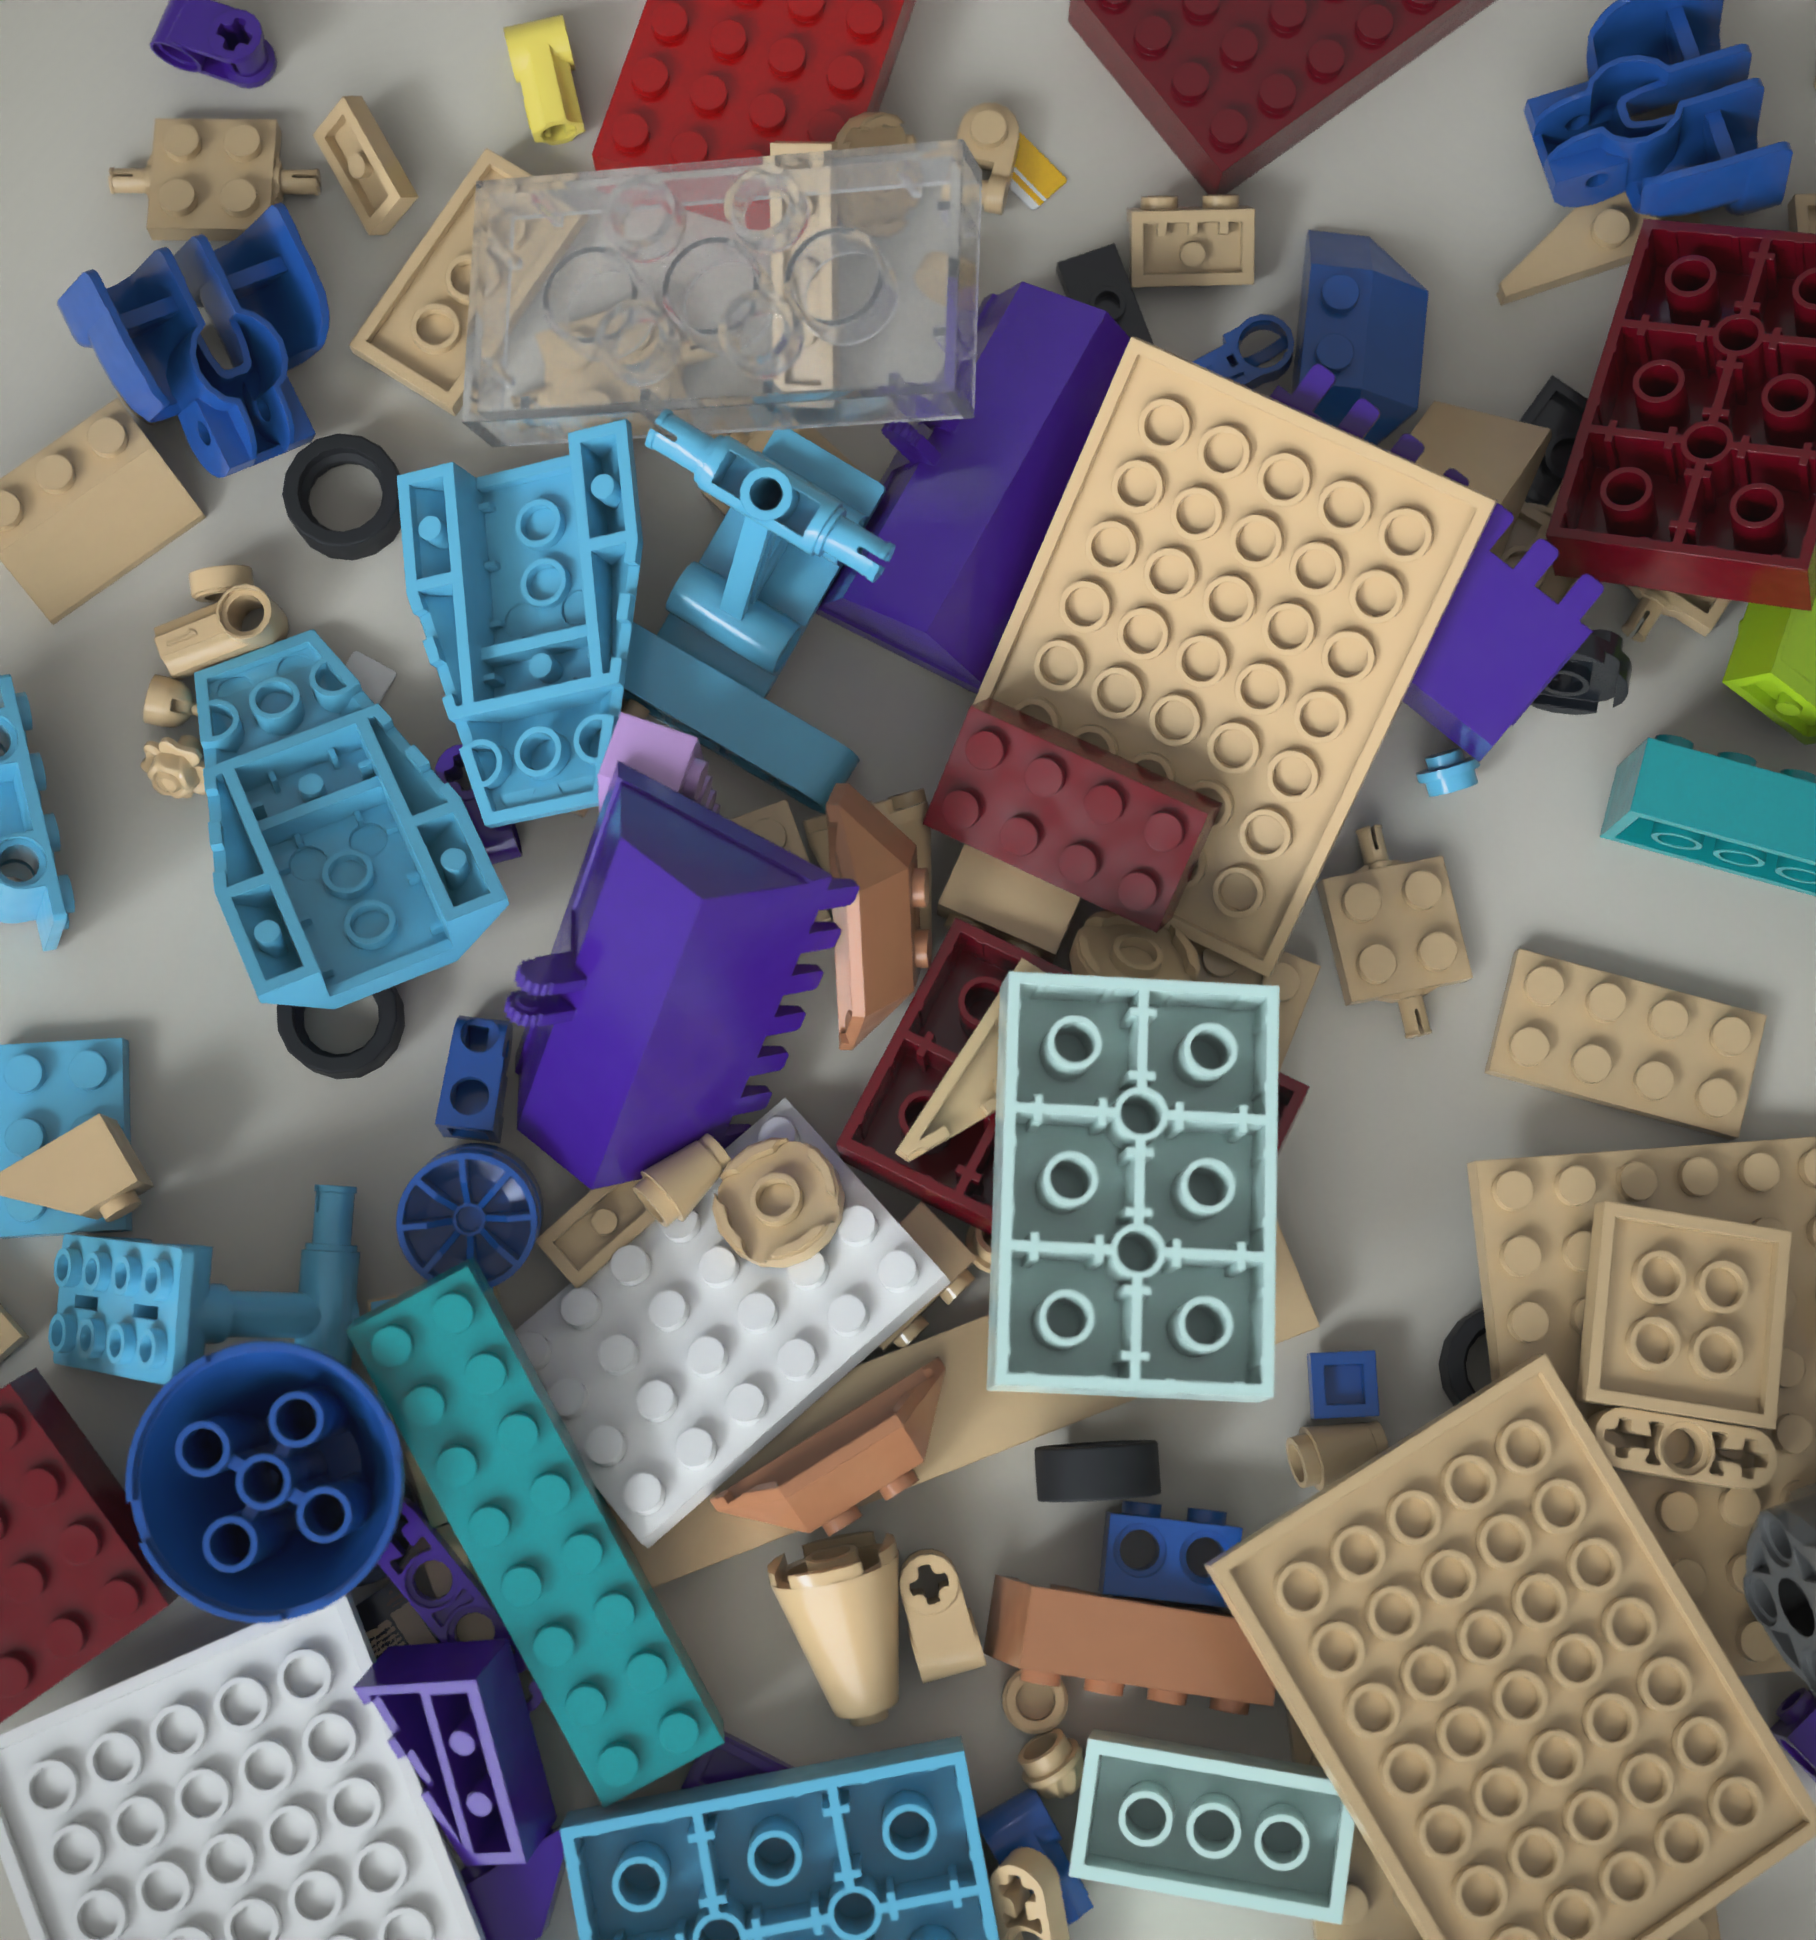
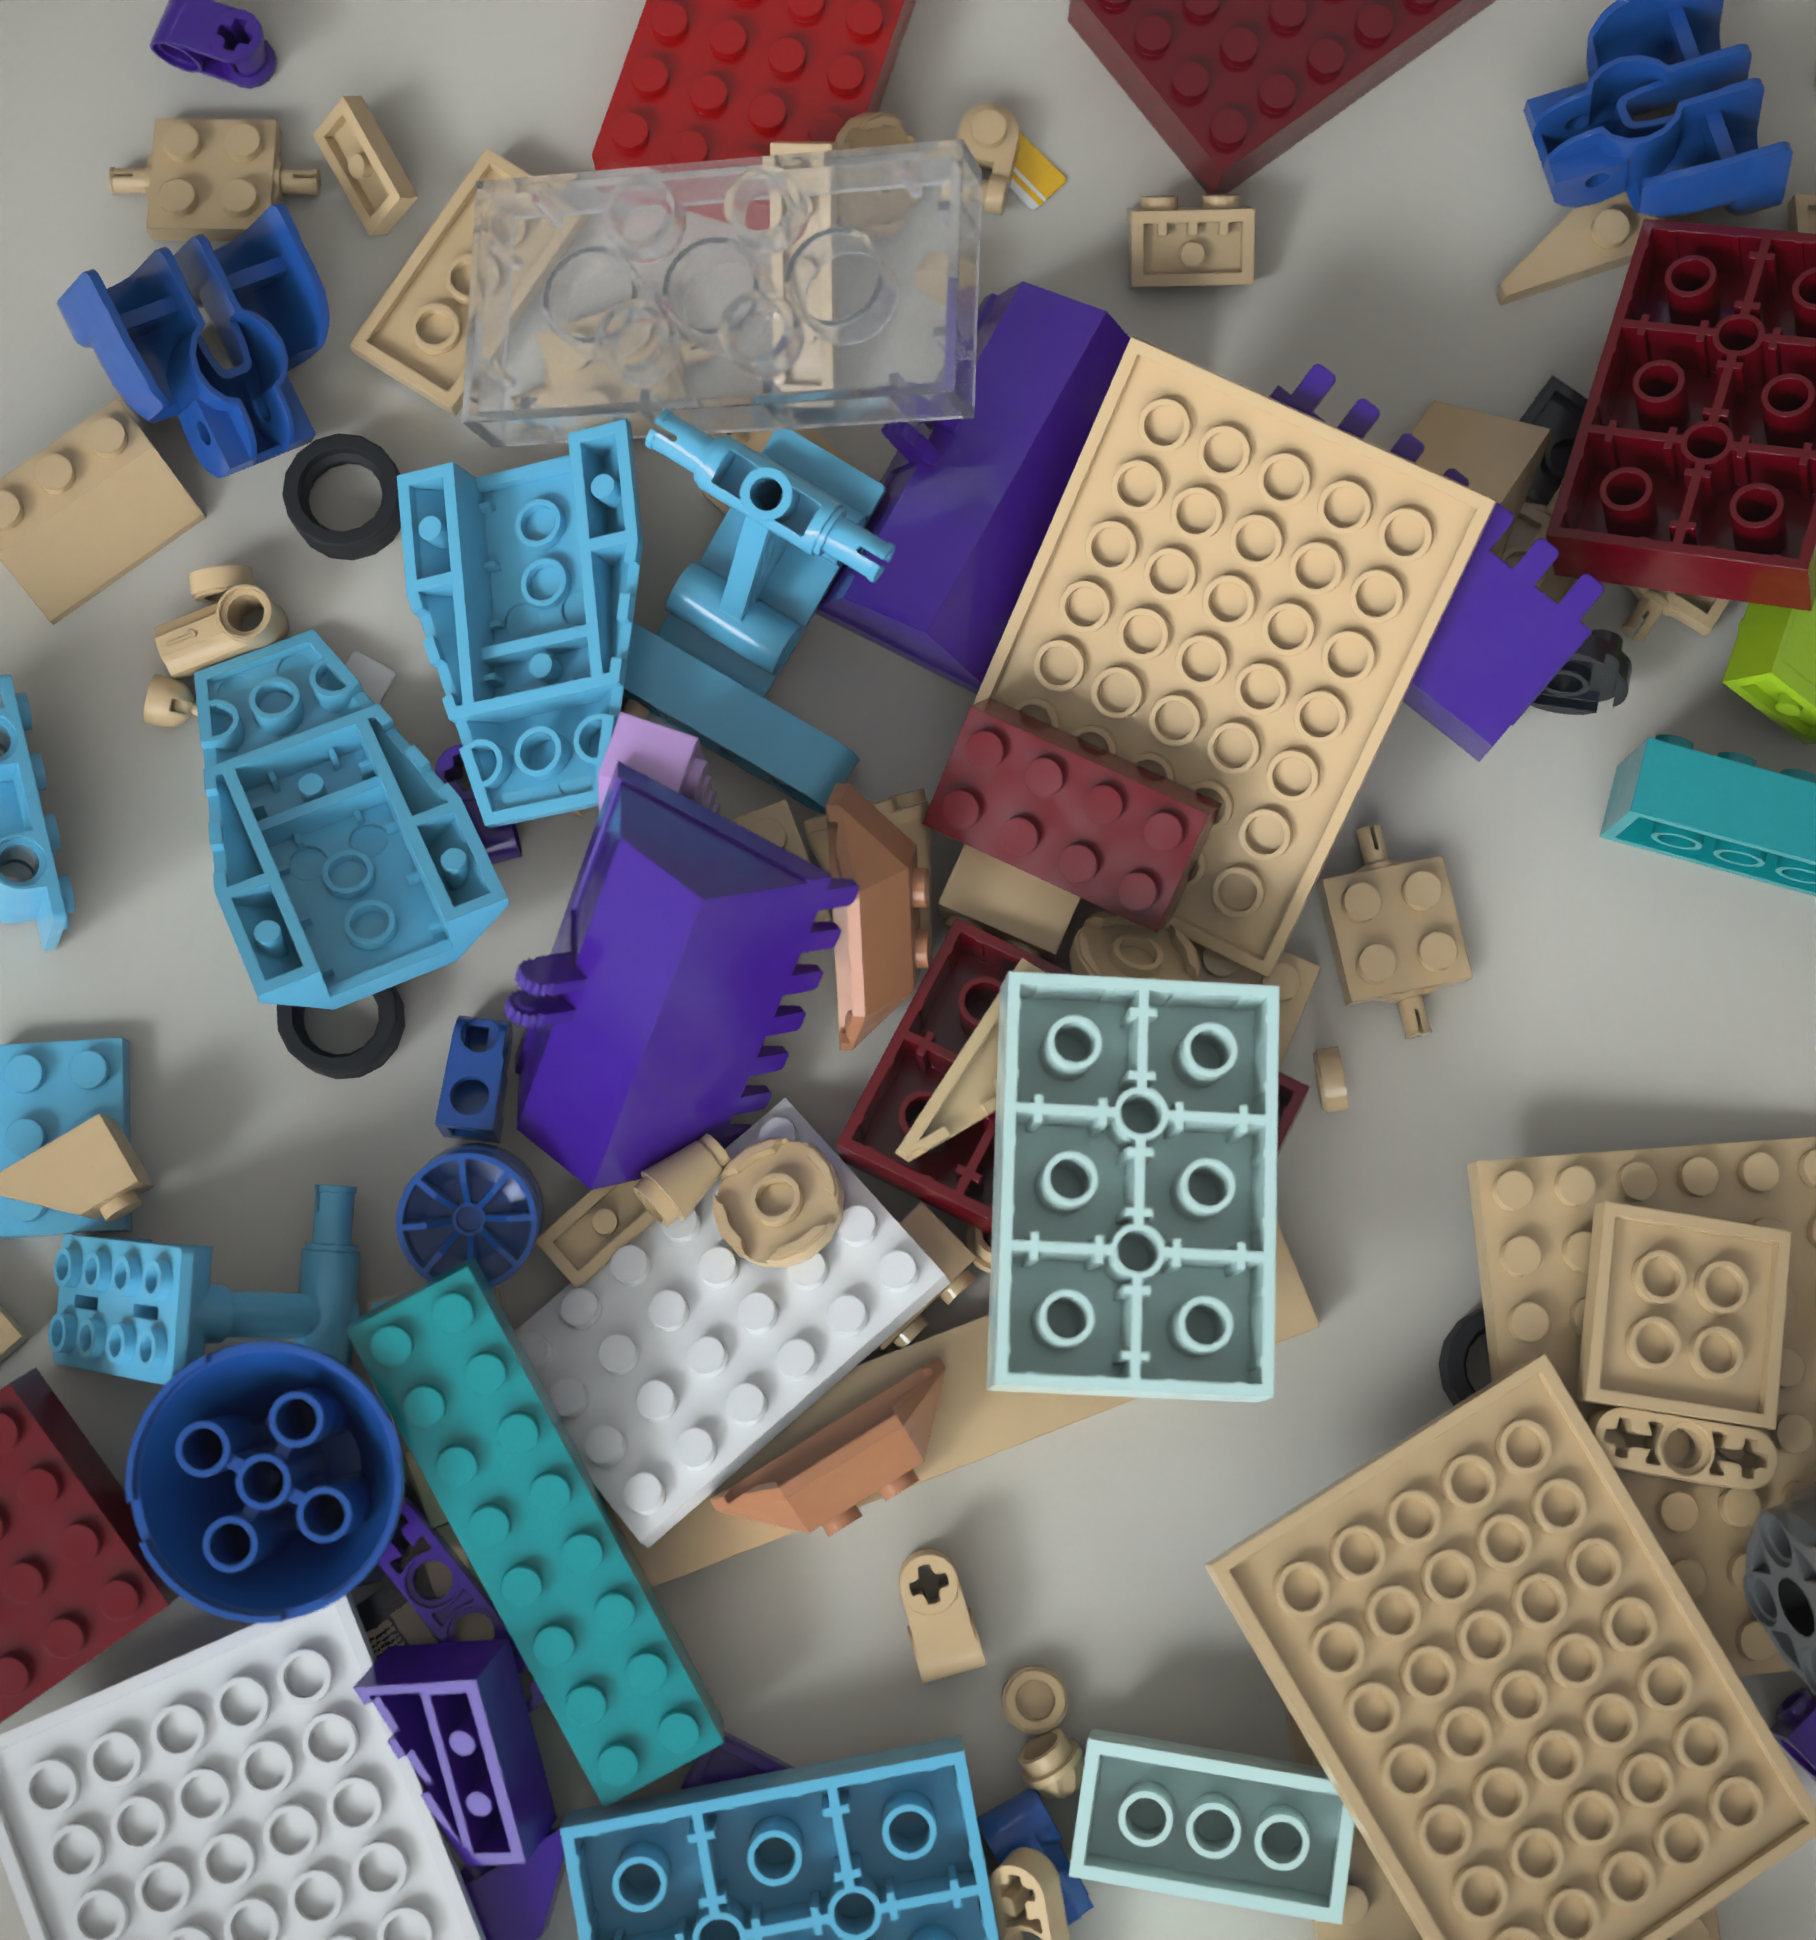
tan plant [140,735,206,799] -> none
light yellow piece [503,14,585,146] -> none
tan cone [767,1531,899,1726] -> none
nougat wedge [983,1574,1276,1715] -> none
black tyre [1034,1440,1161,1502] -> none
black plate [1056,243,1154,345] -> none
blue brick [1098,1500,1243,1608] -> none
blue piece [1192,314,1294,389] -> none
tan cone [1286,1420,1389,1491] -> none
blue wedge [1291,230,1429,445] -> none
blue plate [1307,1350,1380,1419] -> none
medium azure plate [1416,748,1480,797] -> none
tan plate [1484,948,1767,1140] -> none
none -> tan tile [1313,1046,1349,1113]

